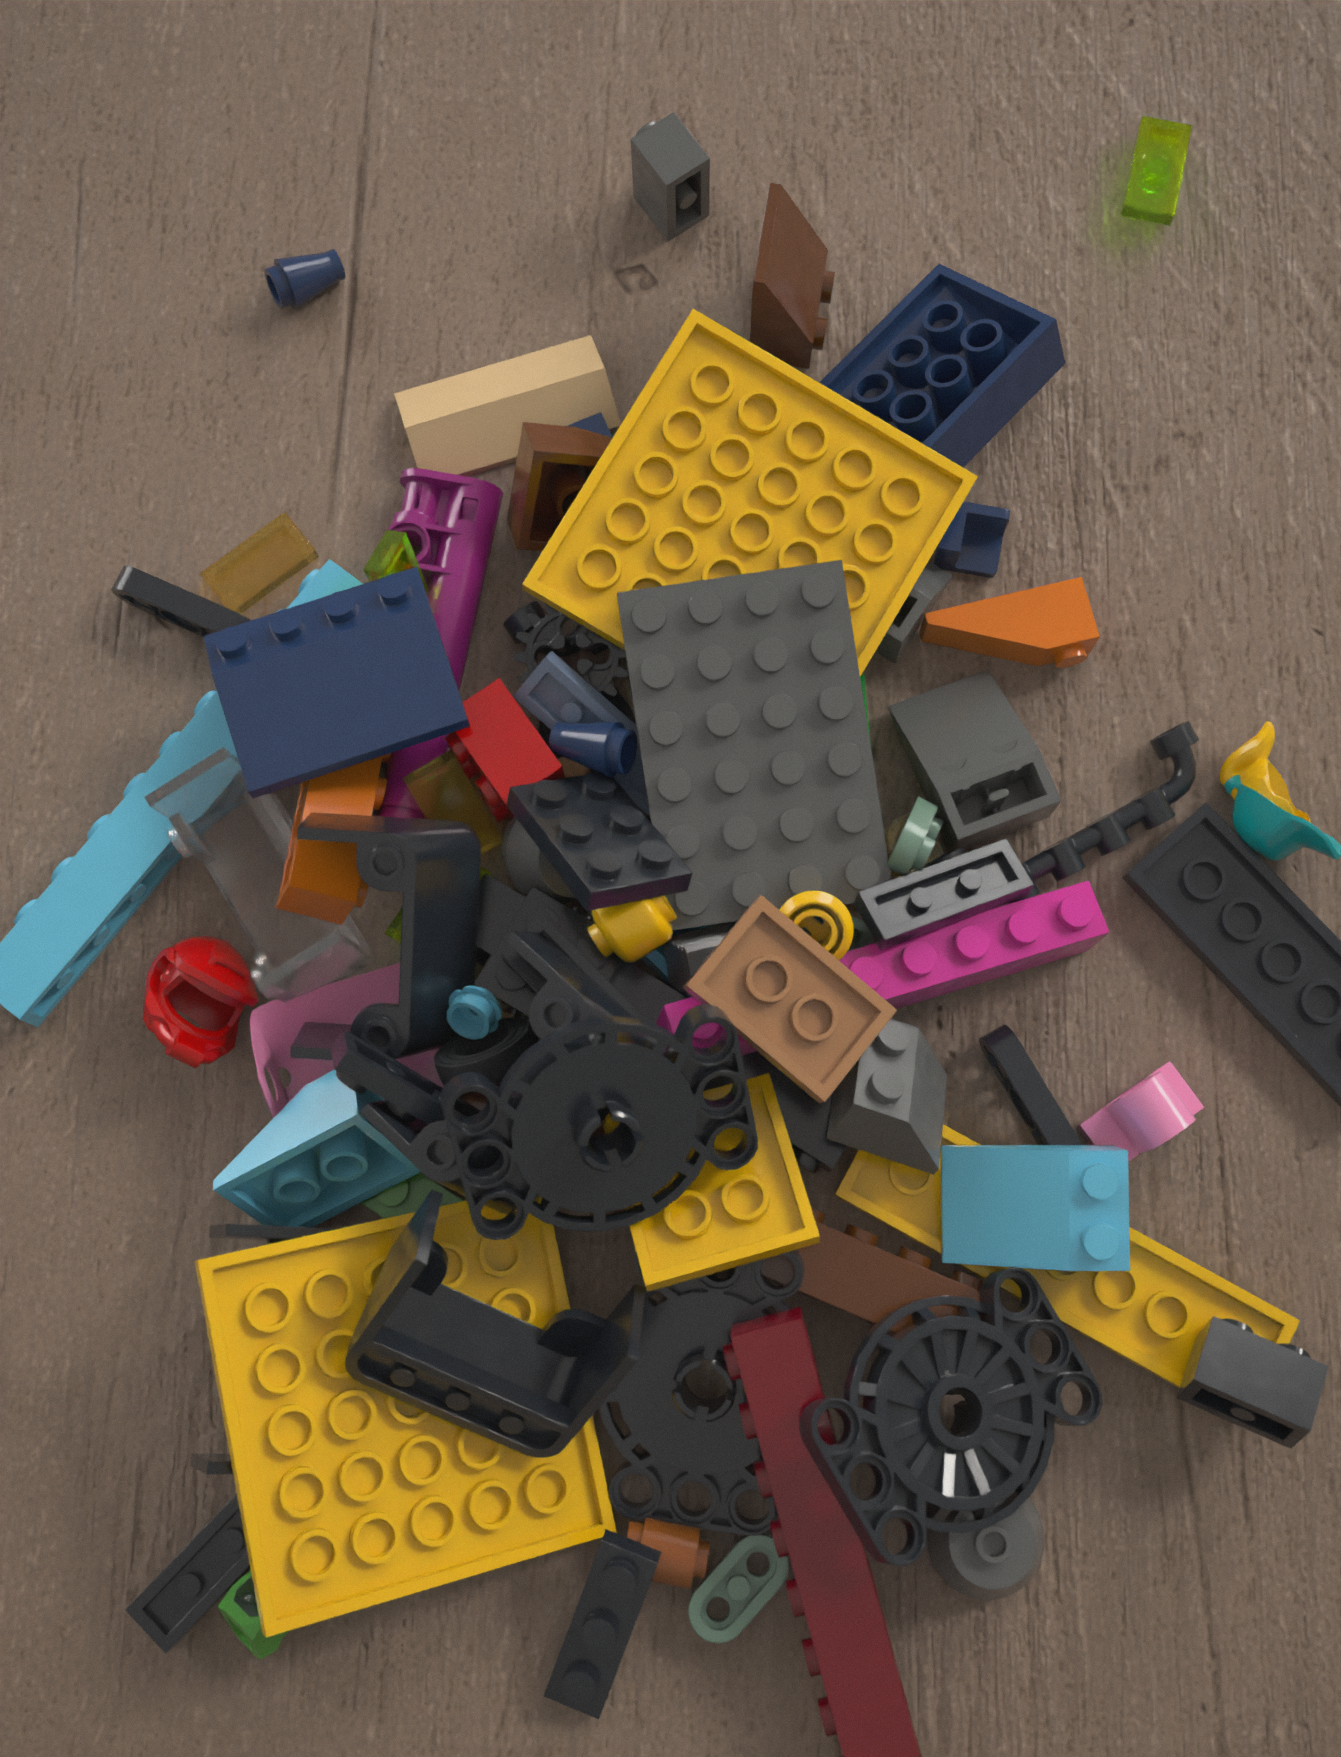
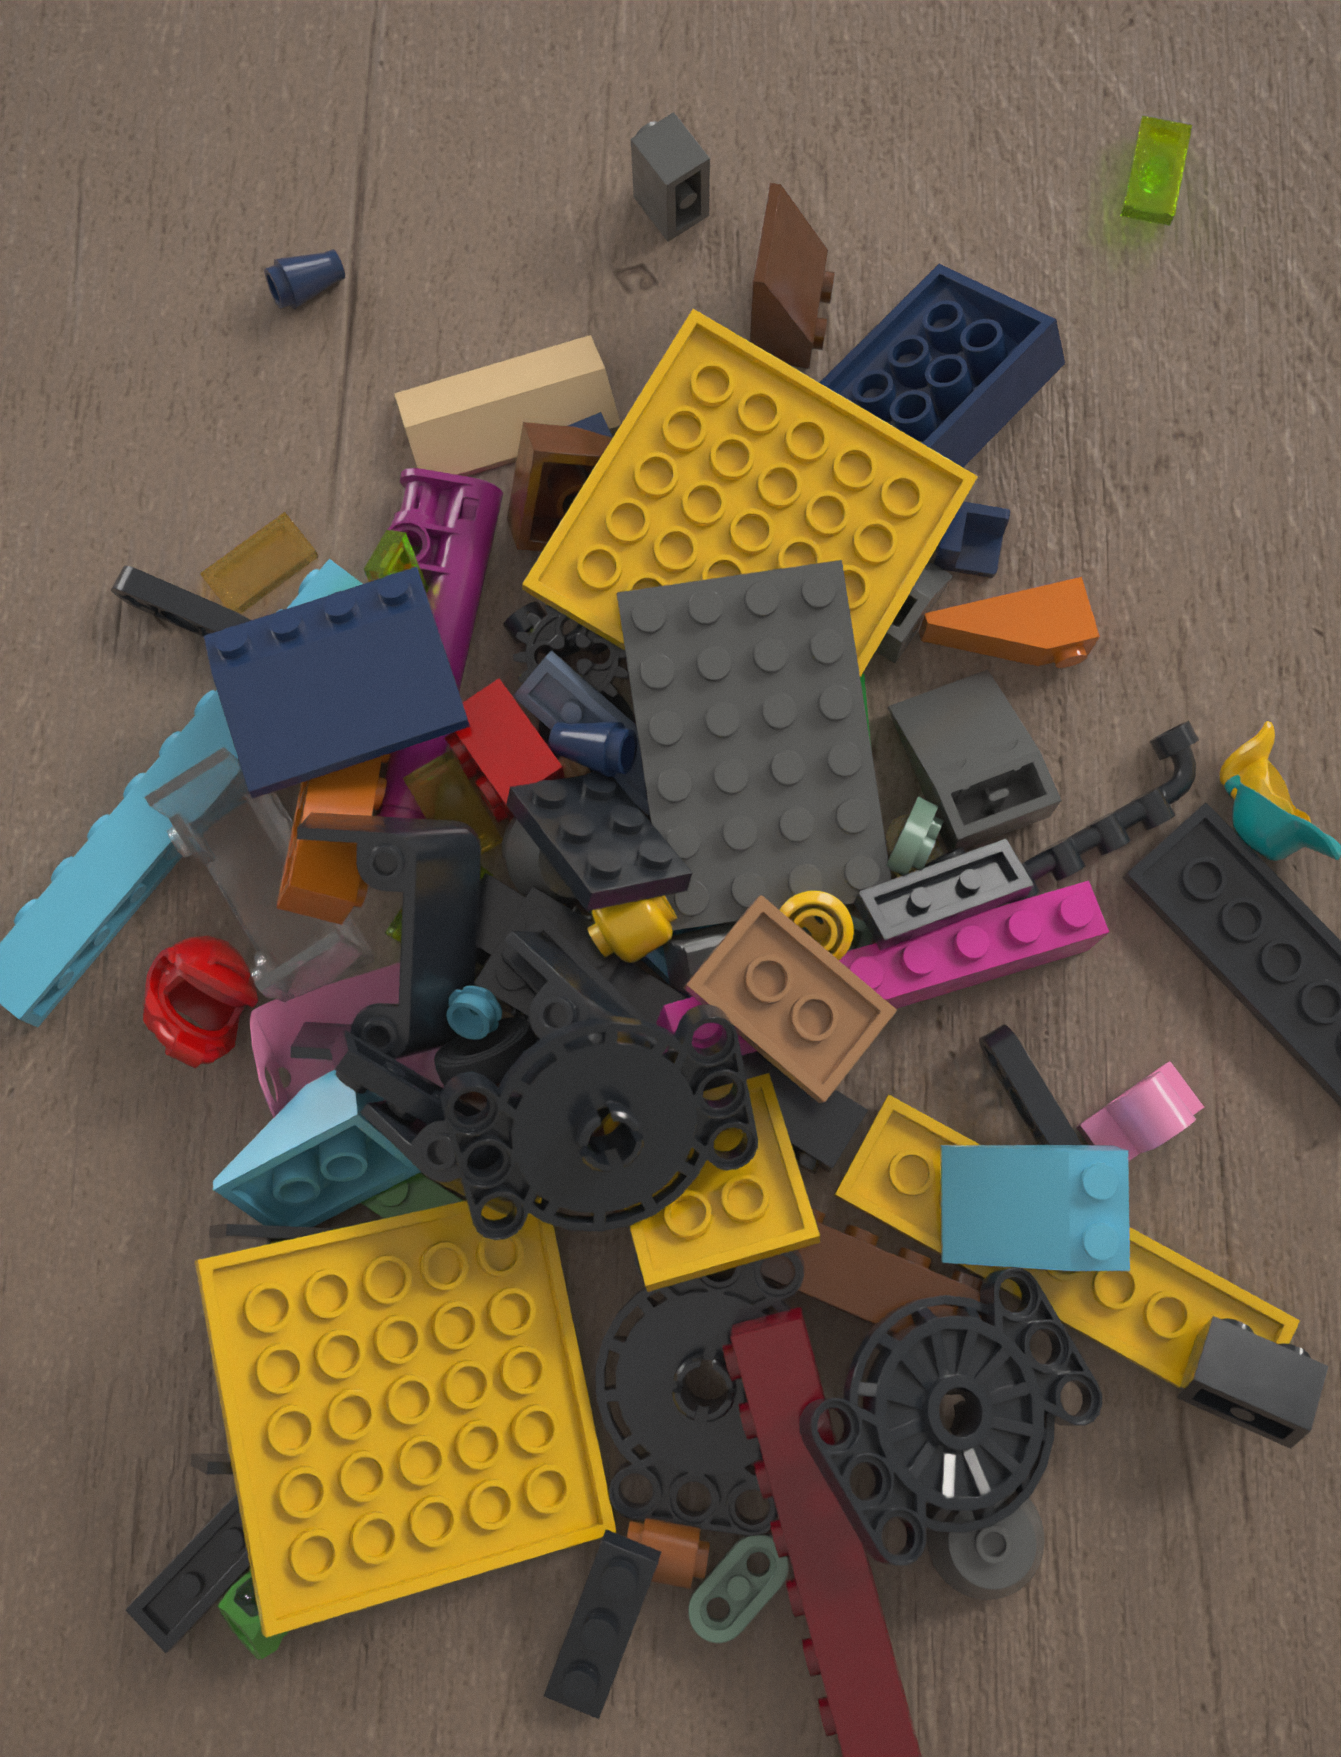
black windscreen [345,1189,645,1458] -> none
dark grey slope [827,1018,947,1175] -> none

